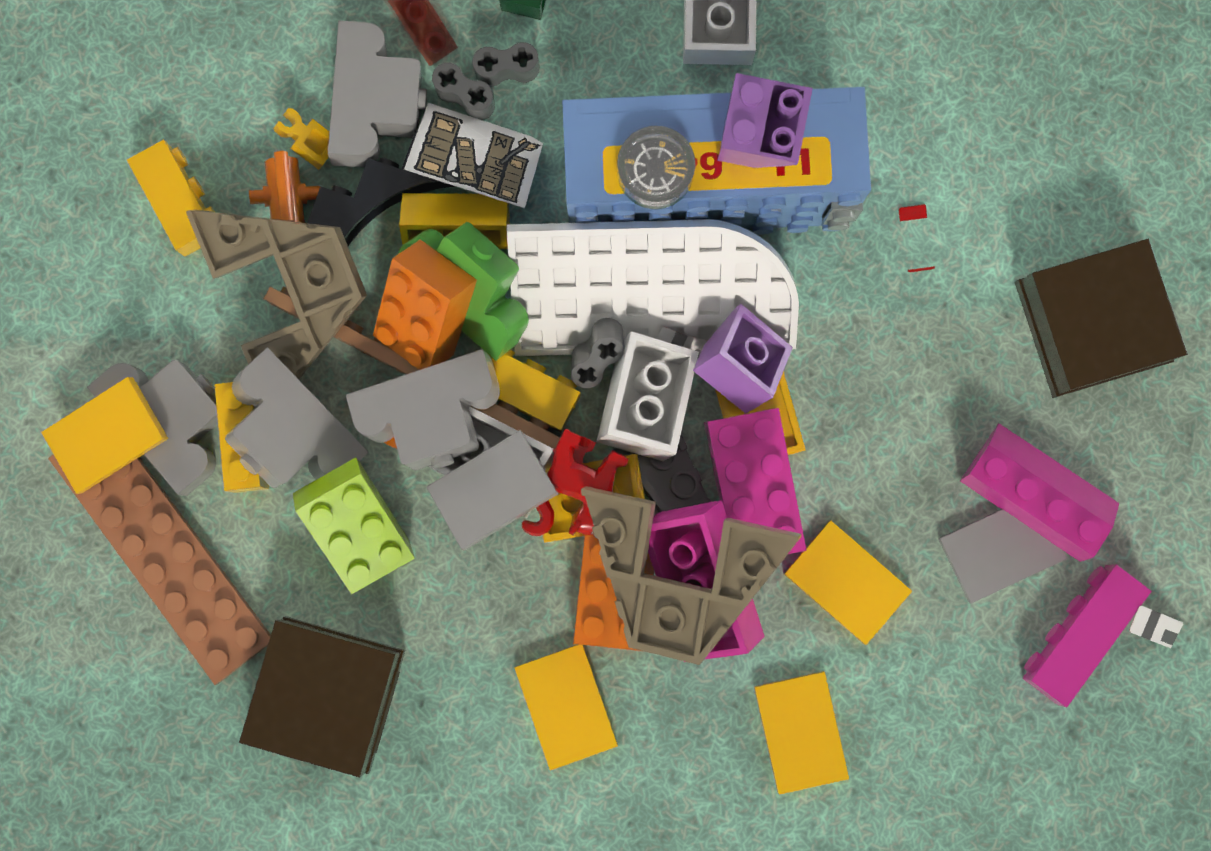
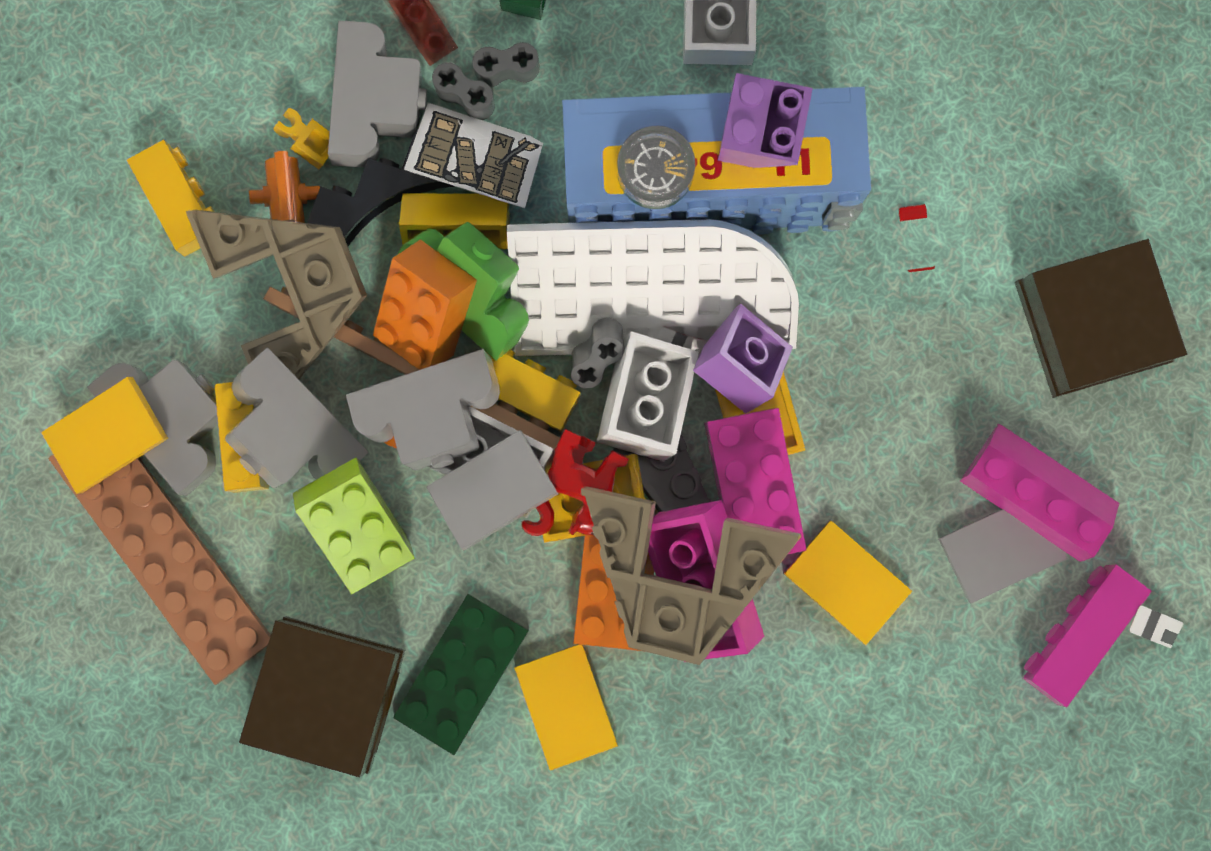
yellow tile [754,671,849,795] -> none
none -> dark green plate [393,594,529,755]

